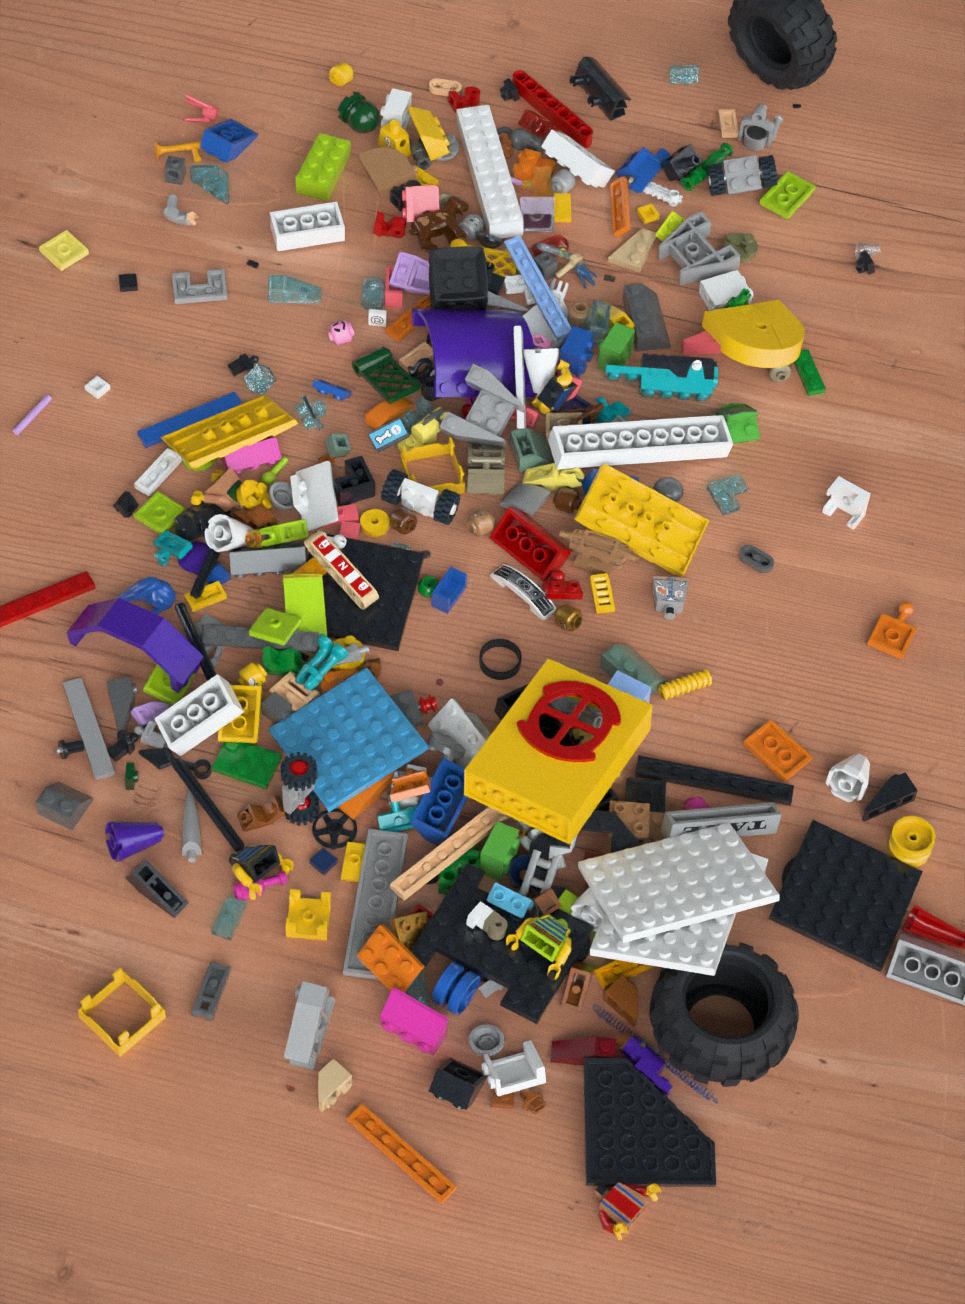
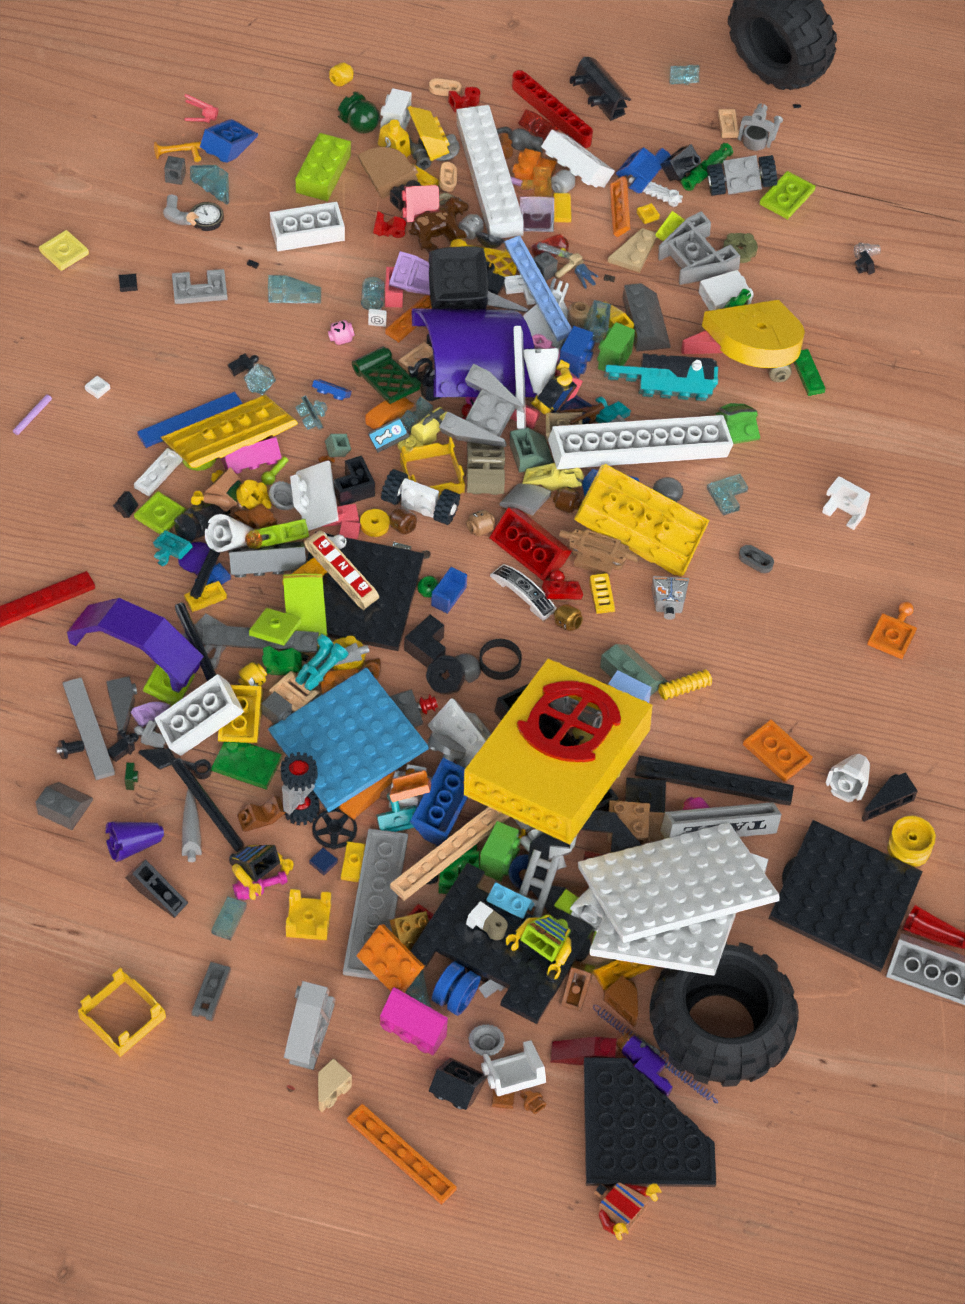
blue hair [117,577,176,615] -> none
black tile [499,78,520,102] -> none
dark orange plate [533,888,562,916] -> none
none -> tile [190,202,224,231]
none -> black brick [404,614,446,668]
none -> black plate [426,655,465,695]
none -> light nougat plate [439,162,457,192]
none -> dark grey hair [454,653,481,683]

